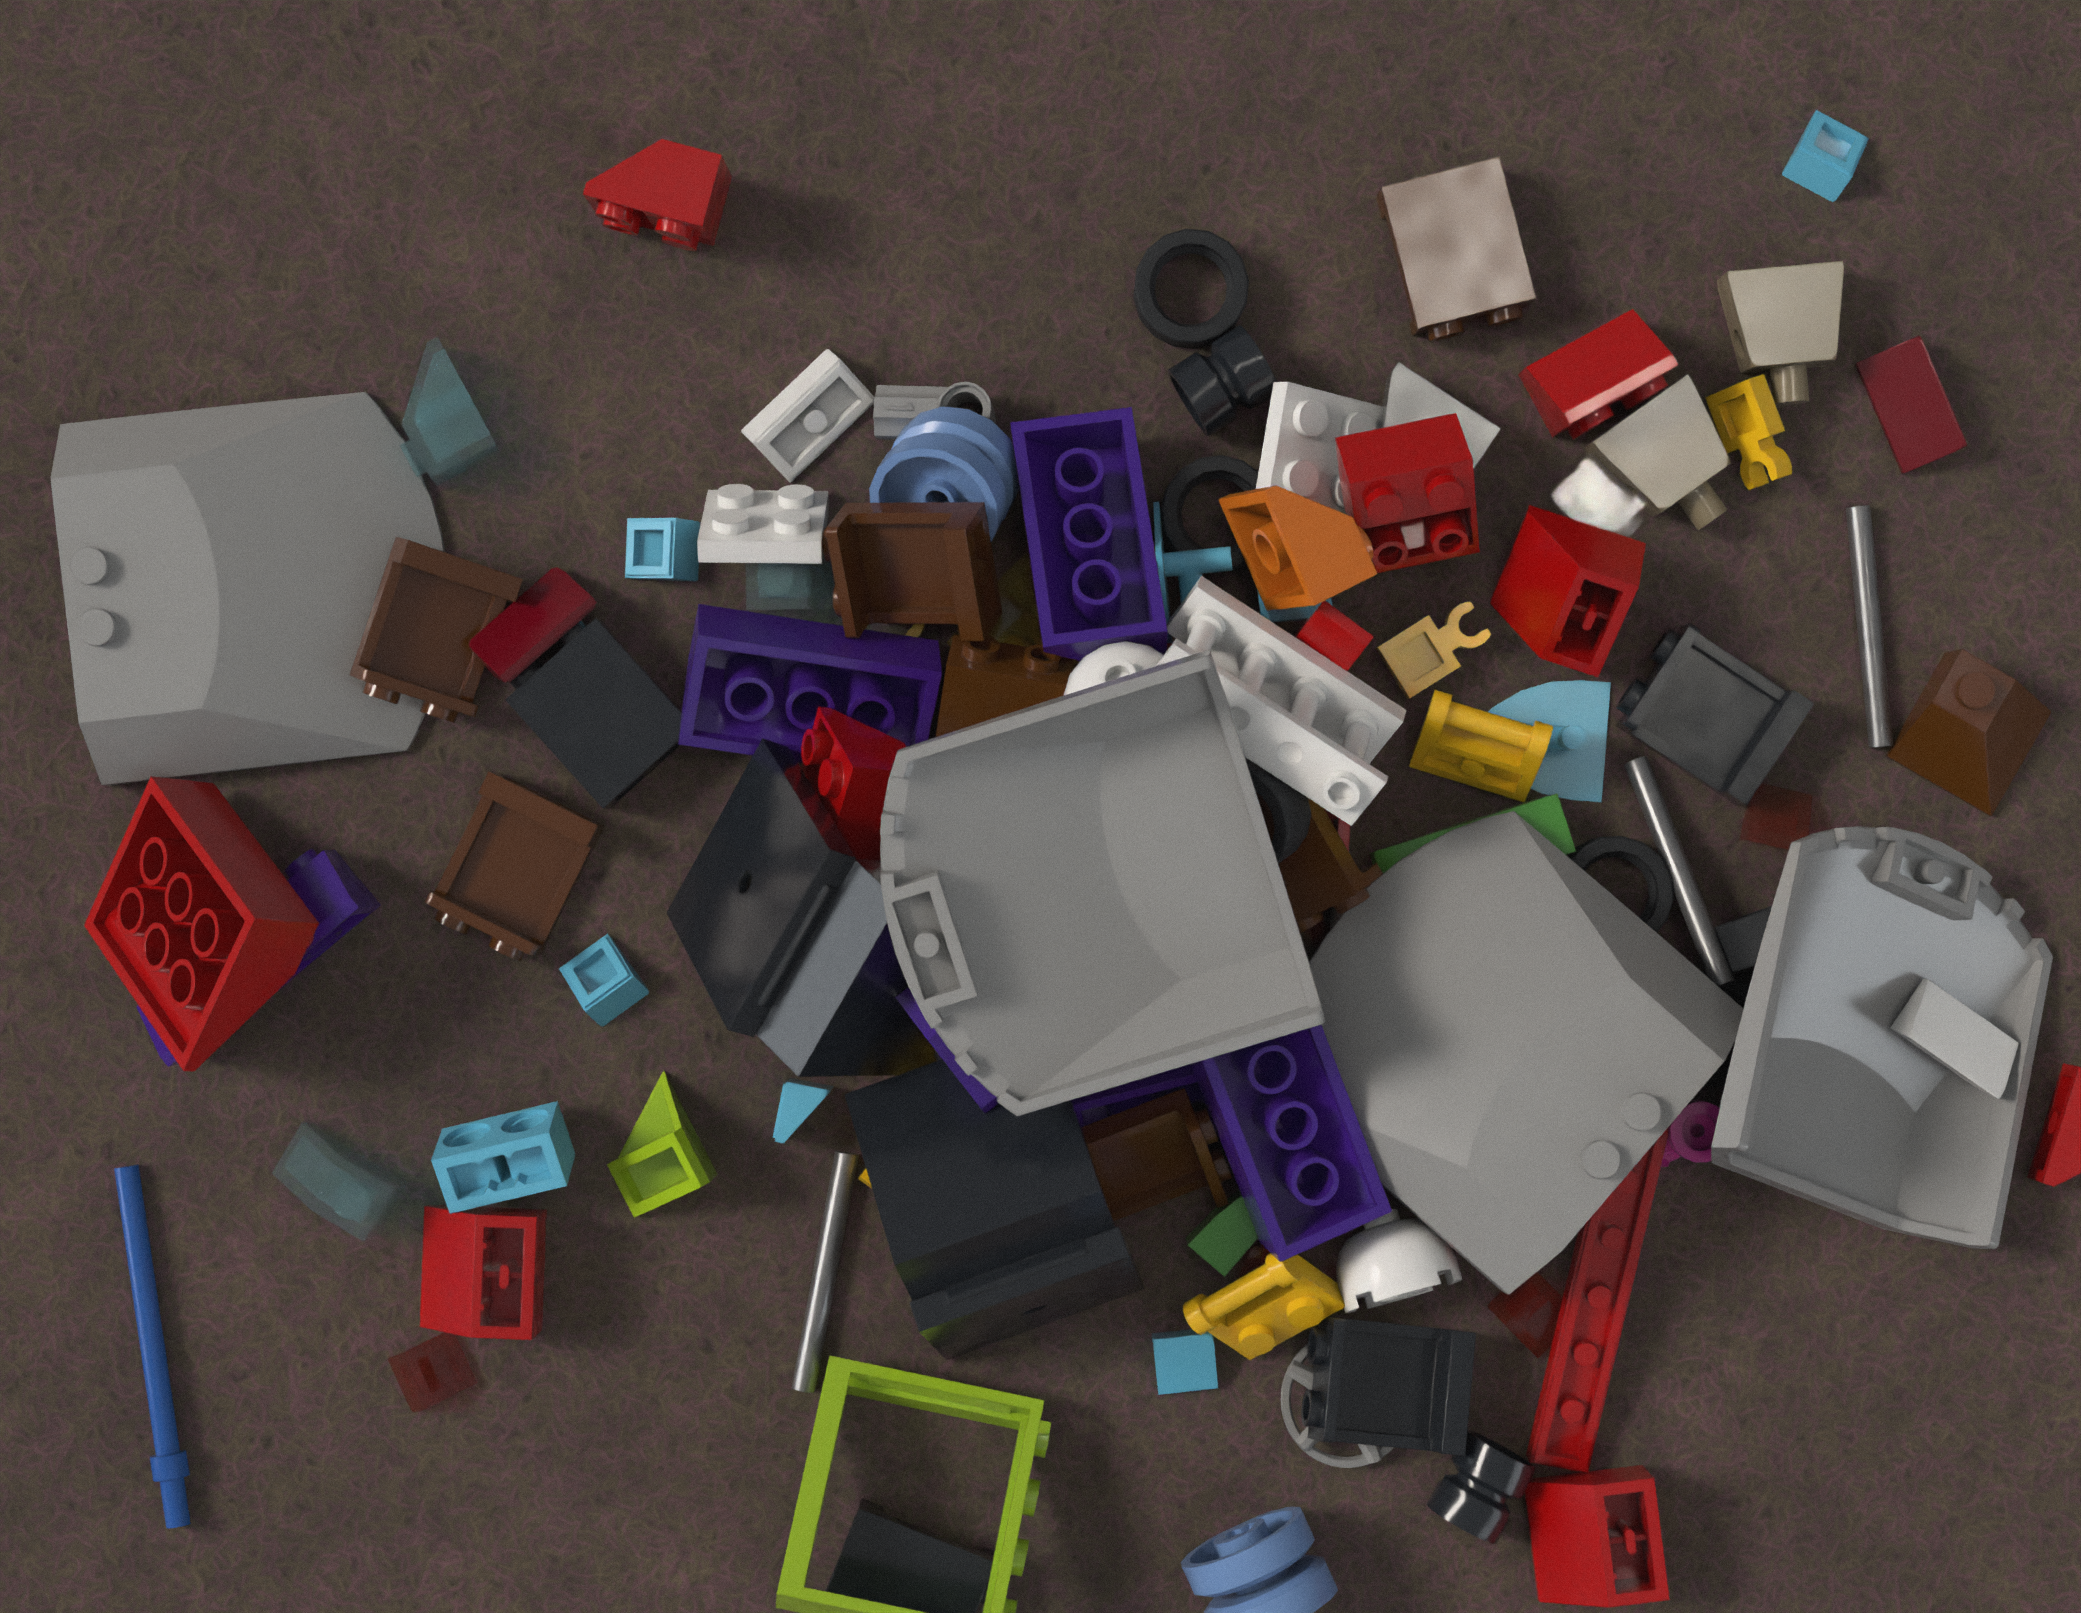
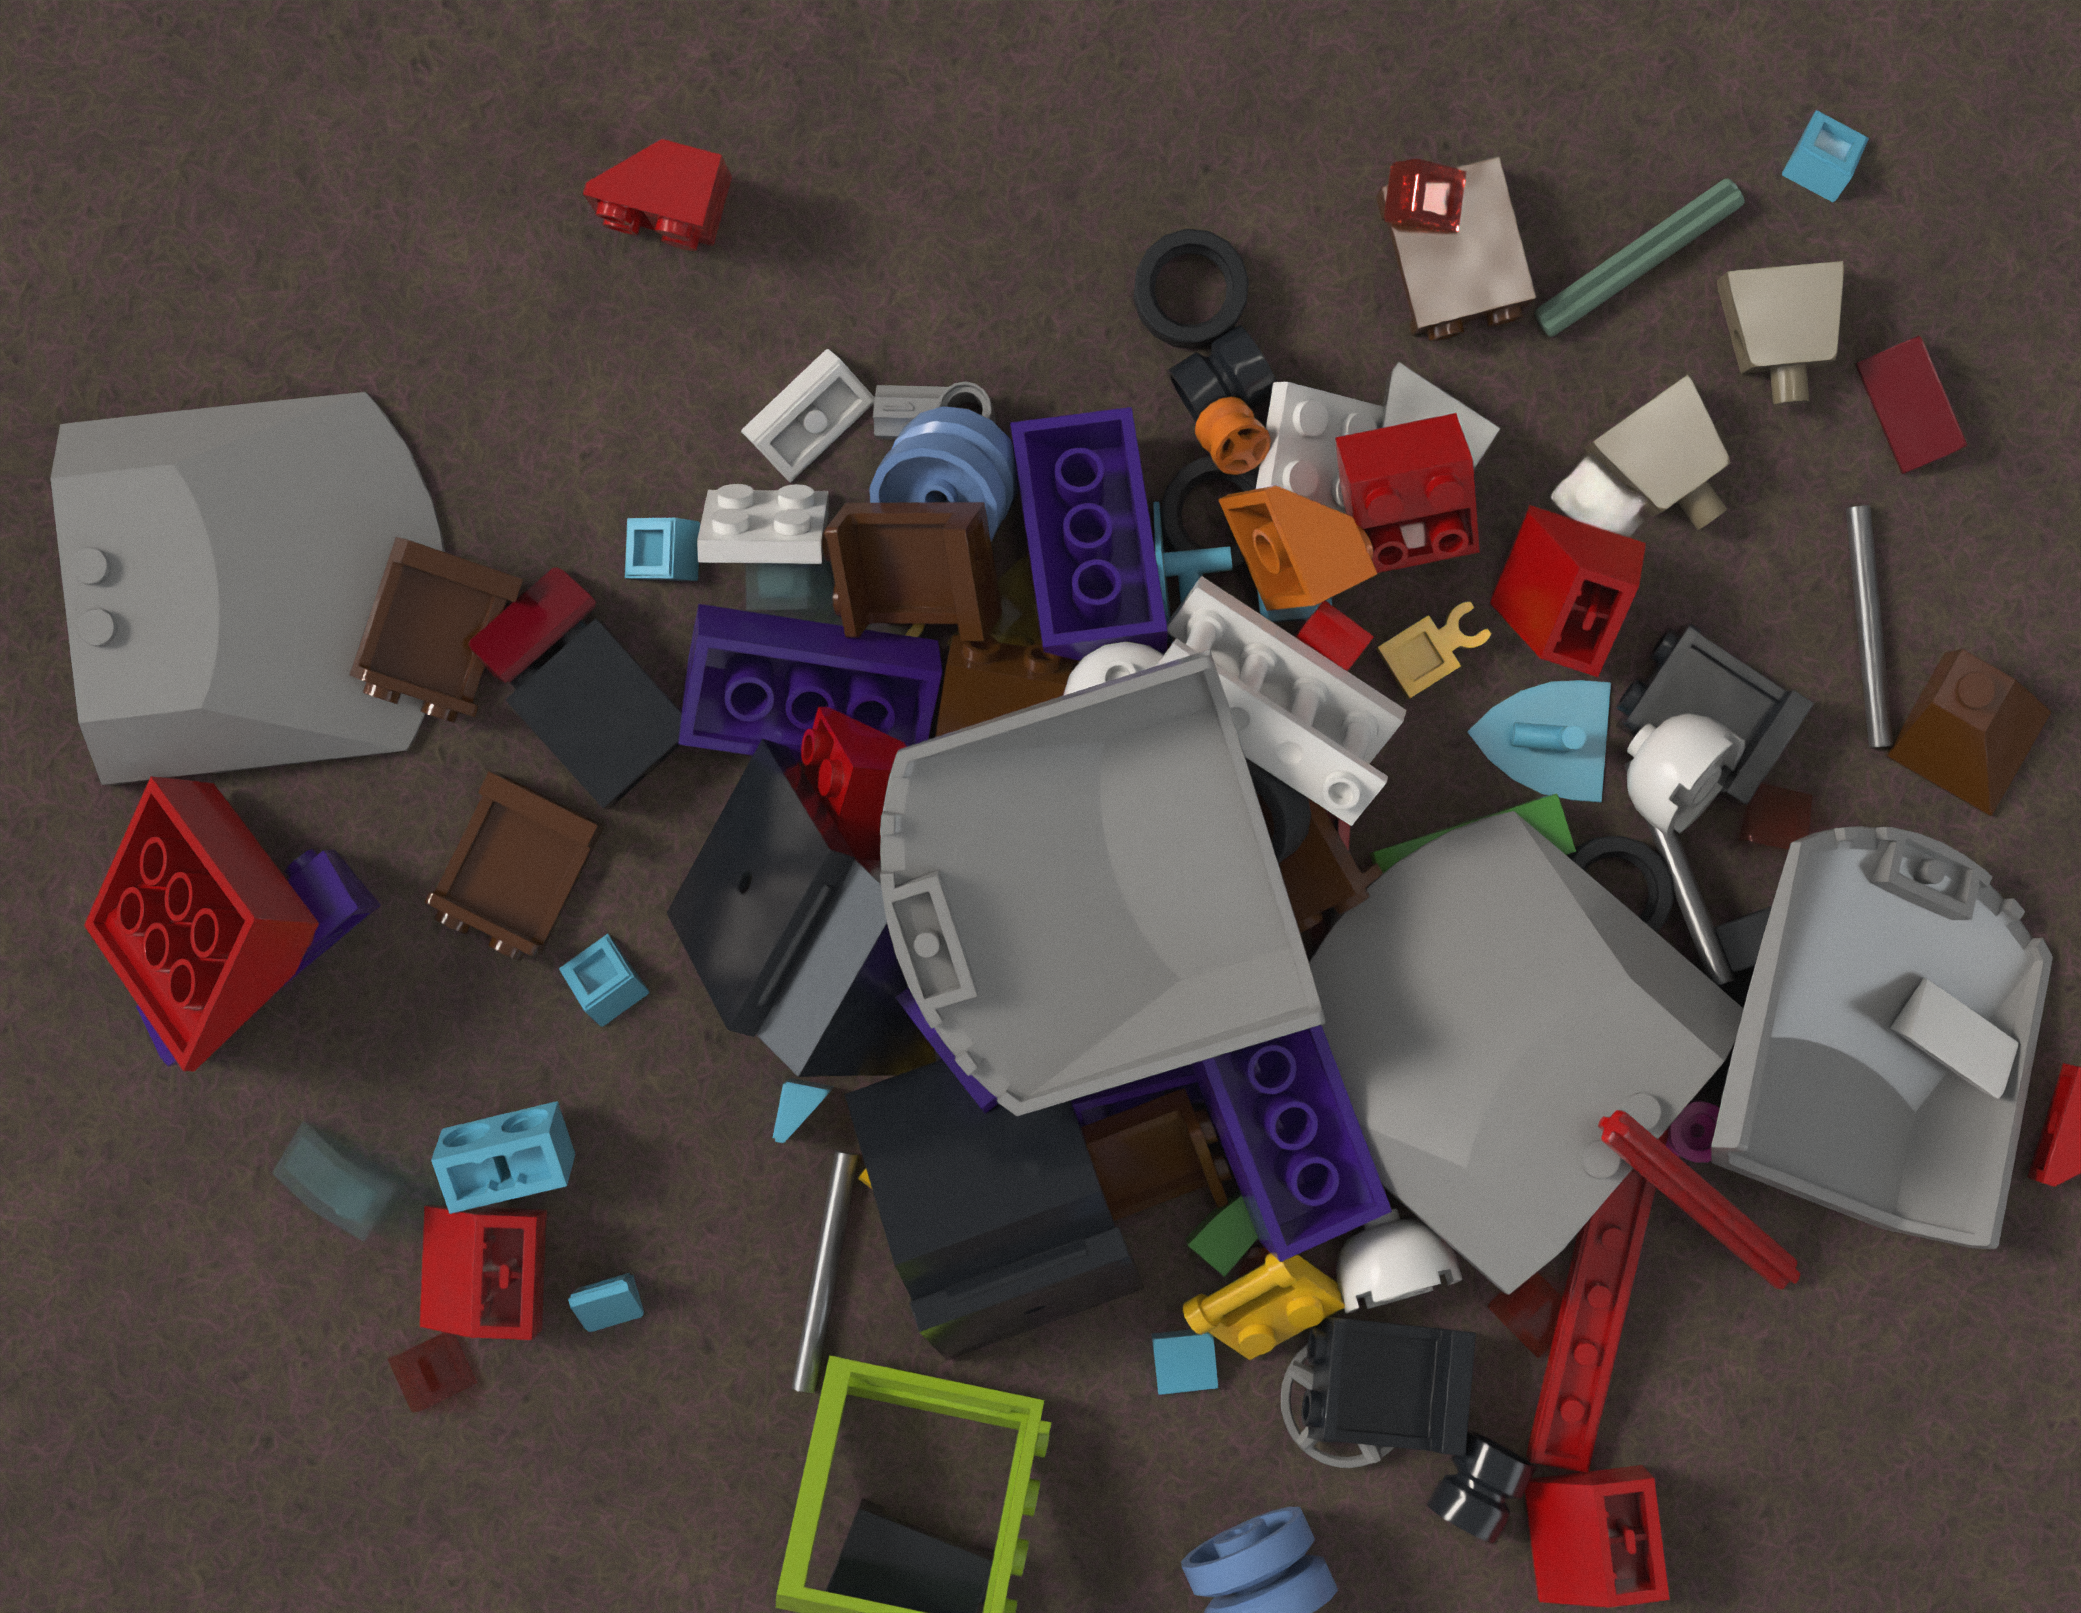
blue bar [114,1164,191,1528] -> none
clear light blue slope [400,337,500,486] -> none
lime slope [607,1070,718,1218] -> none
yellow plate [1409,690,1553,802] -> none
red slope [1518,309,1678,439] -> none
yellow plate [1705,374,1792,490] -> none
none -> medium azure slope [568,1273,644,1332]
none -> orange wheel [1195,397,1271,475]
none -> clear red slope [1384,158,1466,232]
none -> sand green axle [1534,178,1745,337]
none -> red axle [1598,1110,1801,1290]
none -> white cylinder [1627,714,1745,837]

